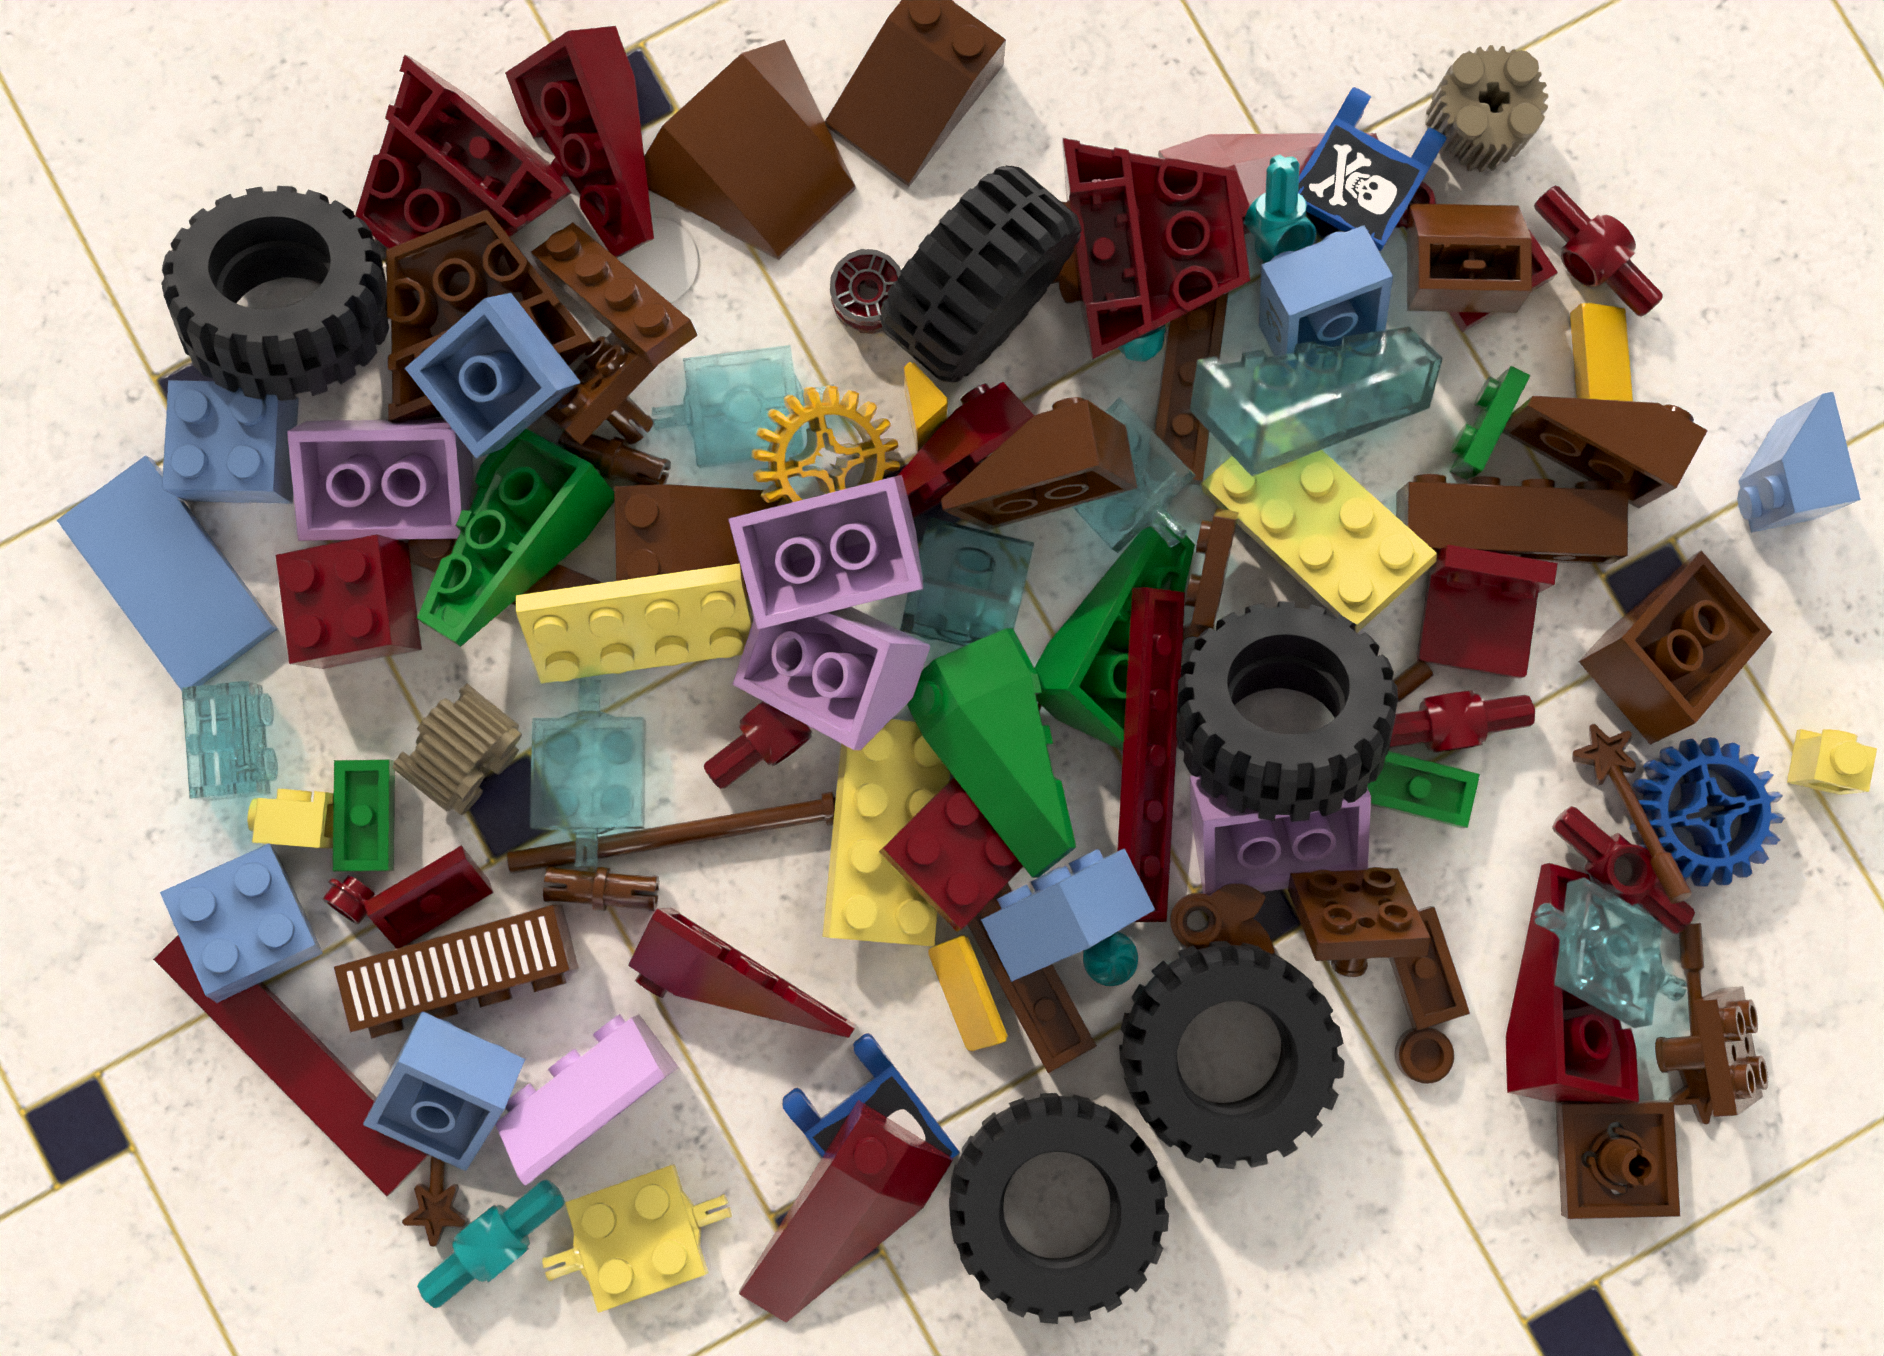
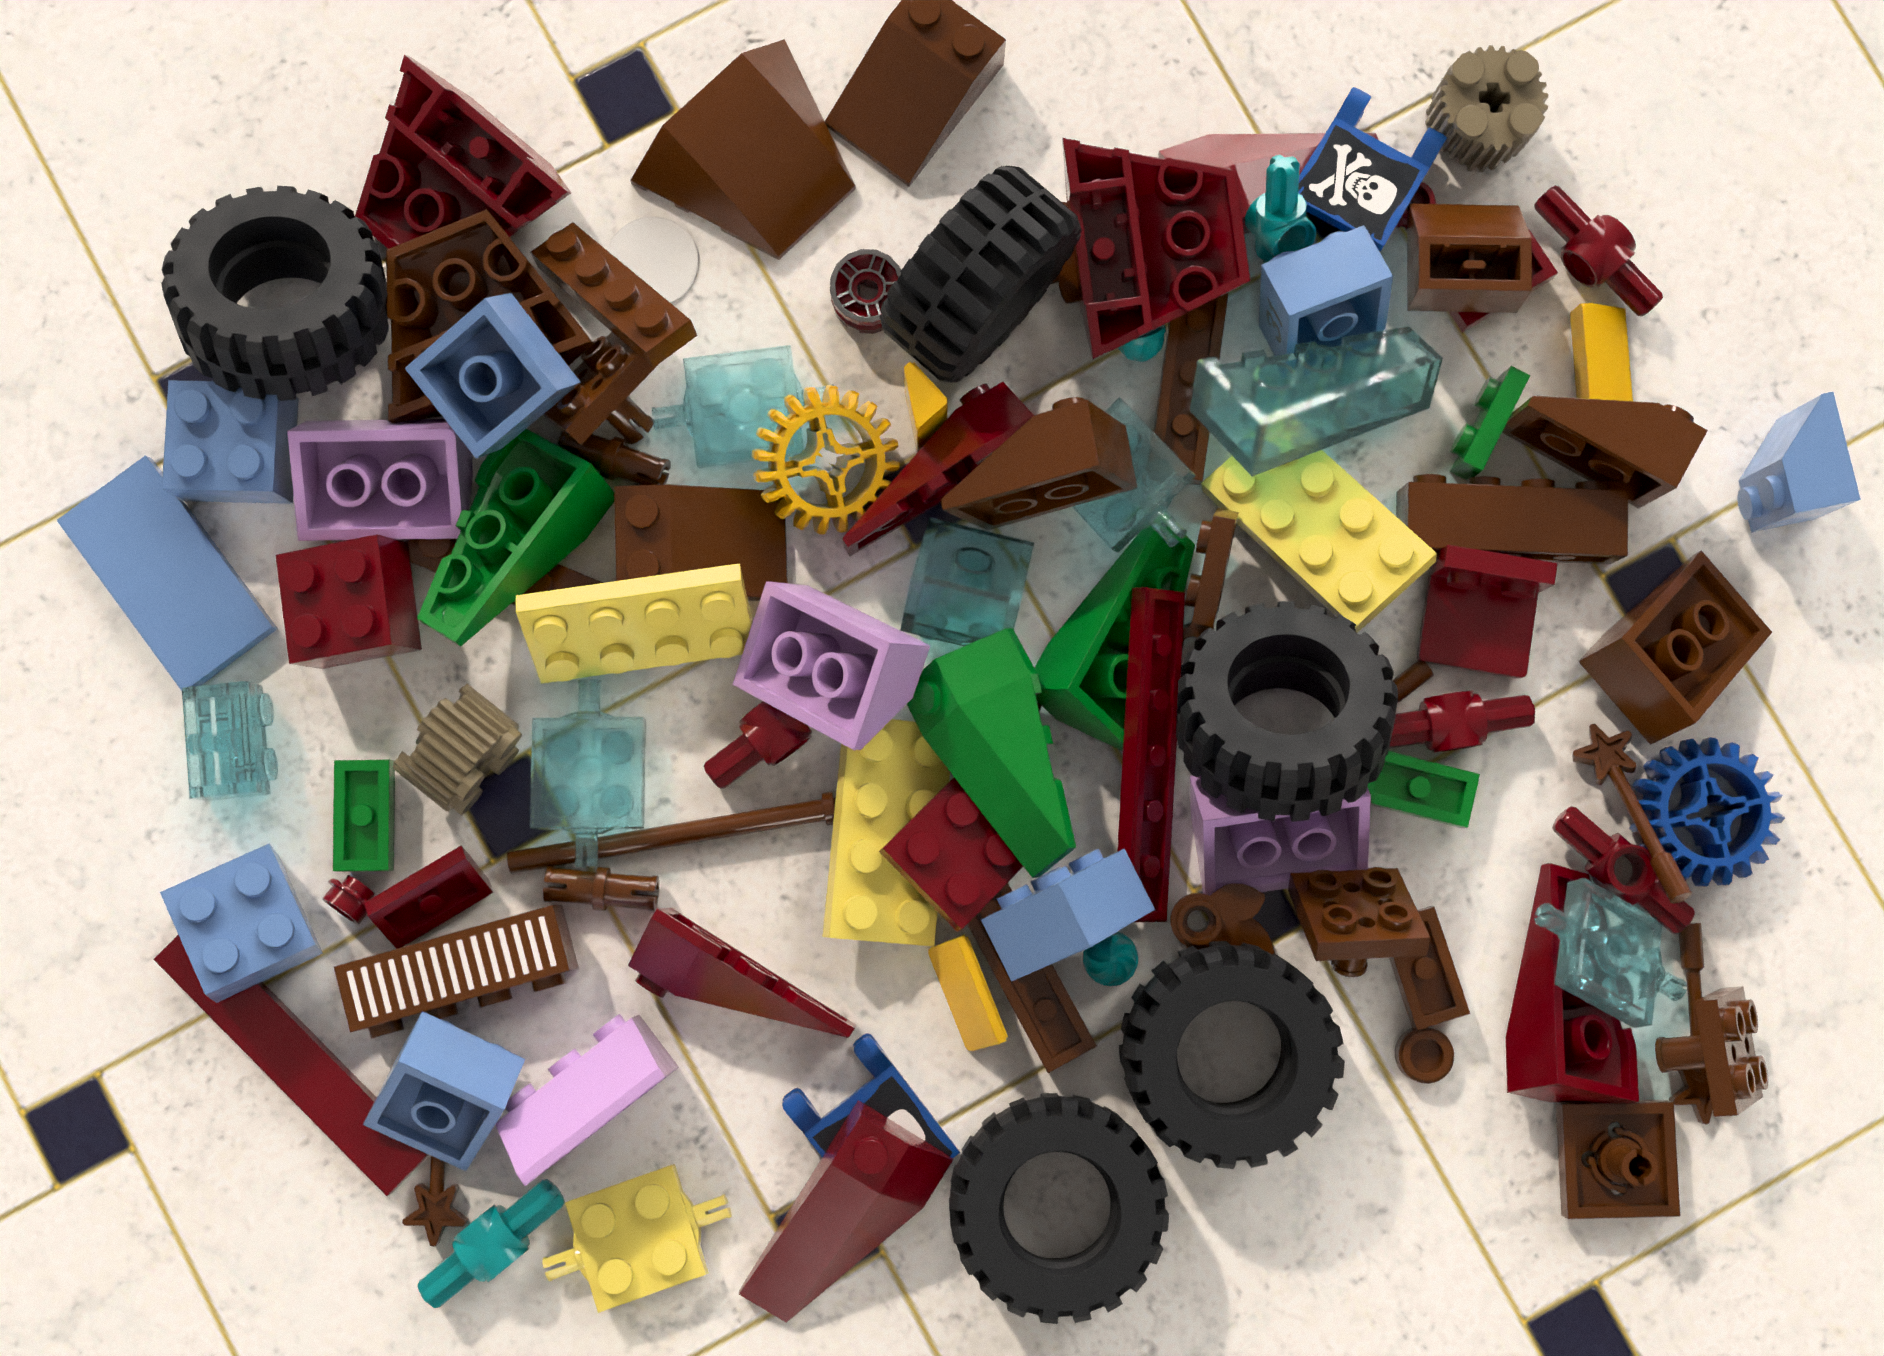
light yellow brick [247,789,334,849] -> none
dark red wedge [505,26,654,258] -> none
lavender slope [729,475,924,630] -> none
light yellow brick [1787,729,1877,795] -> none

